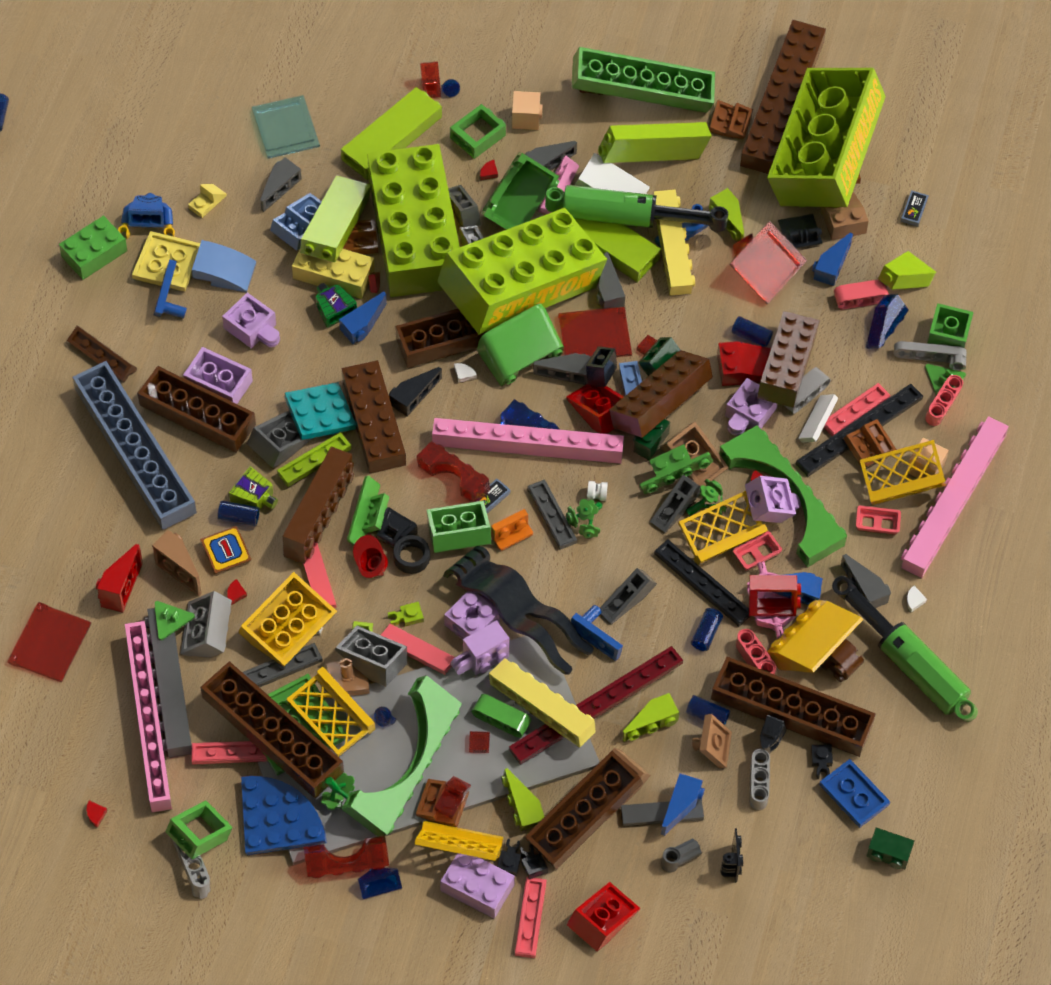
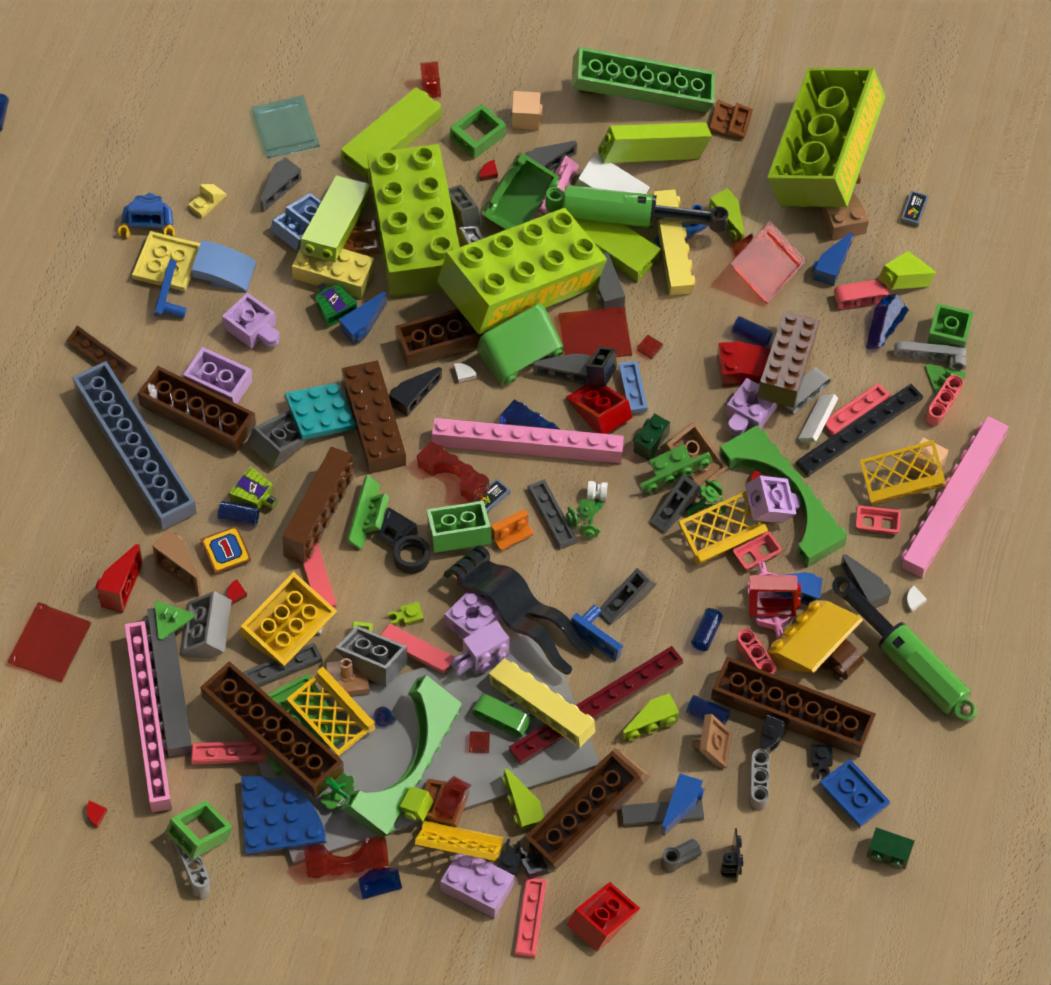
bright green brick [59,215,127,280] -> none
lime plate [277,432,351,487] -> none
red piece [353,535,388,578] -> none
red tile [368,272,380,293] -> none
clear blue plate [441,79,460,97] -> none
reddish brown brick [609,350,713,437] -> none
dark green brick [638,337,680,377] -> none
black tile [654,539,751,627] -> none
reddish brown brick [740,20,826,174] -> none
black hinge [778,214,823,250] -> none
dark orange slope [843,419,897,468] -> none
none -> lime brick [400,786,434,822]

